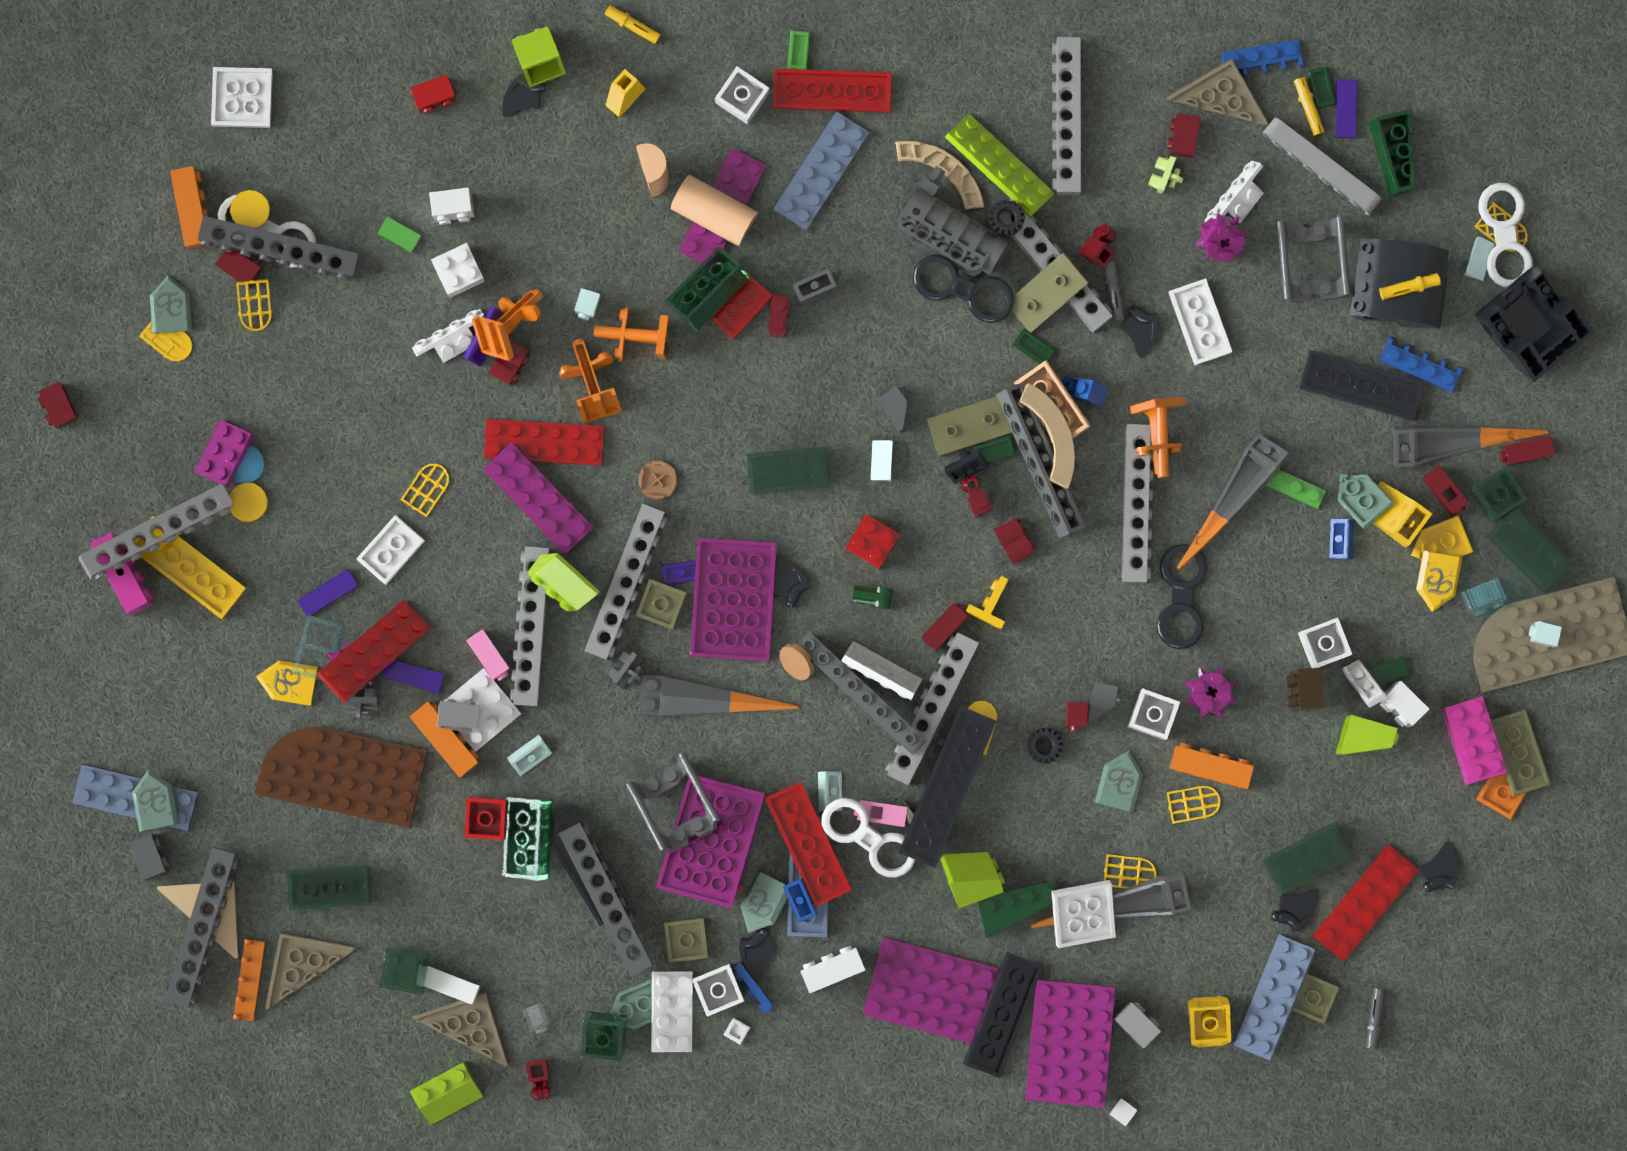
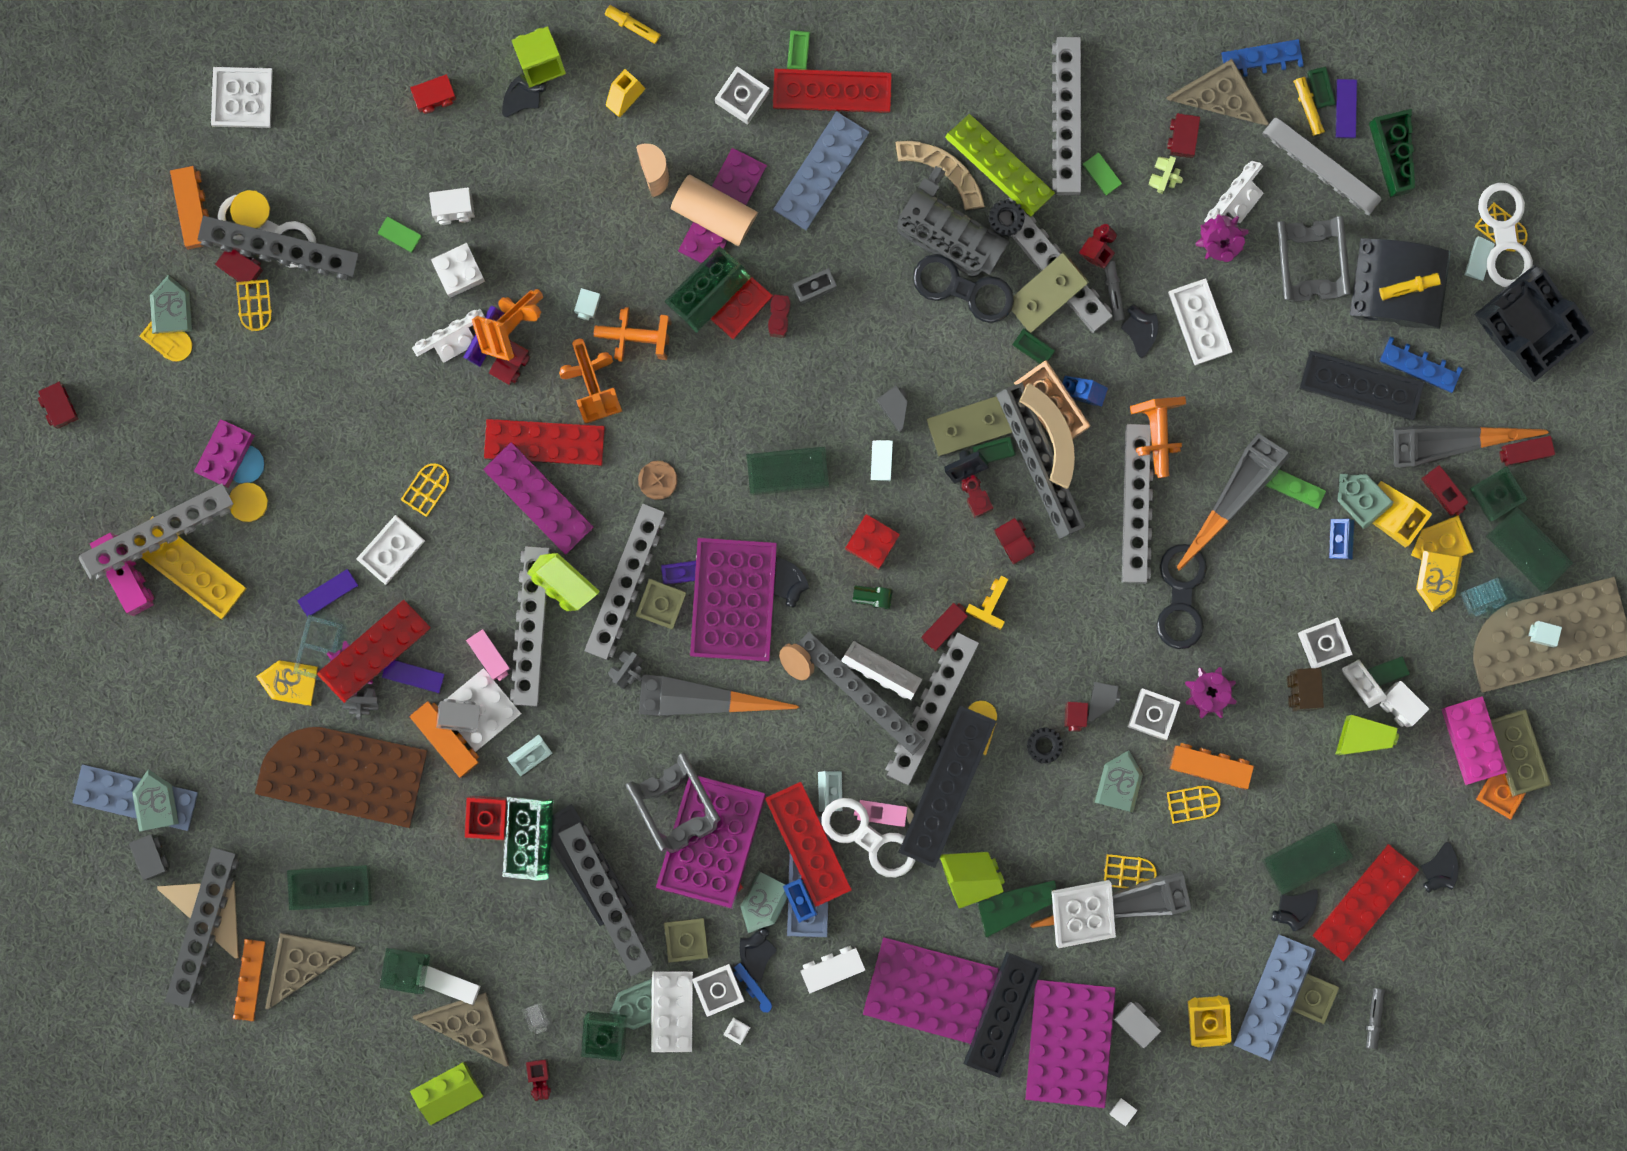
none -> bright green tile [1083,153,1122,196]

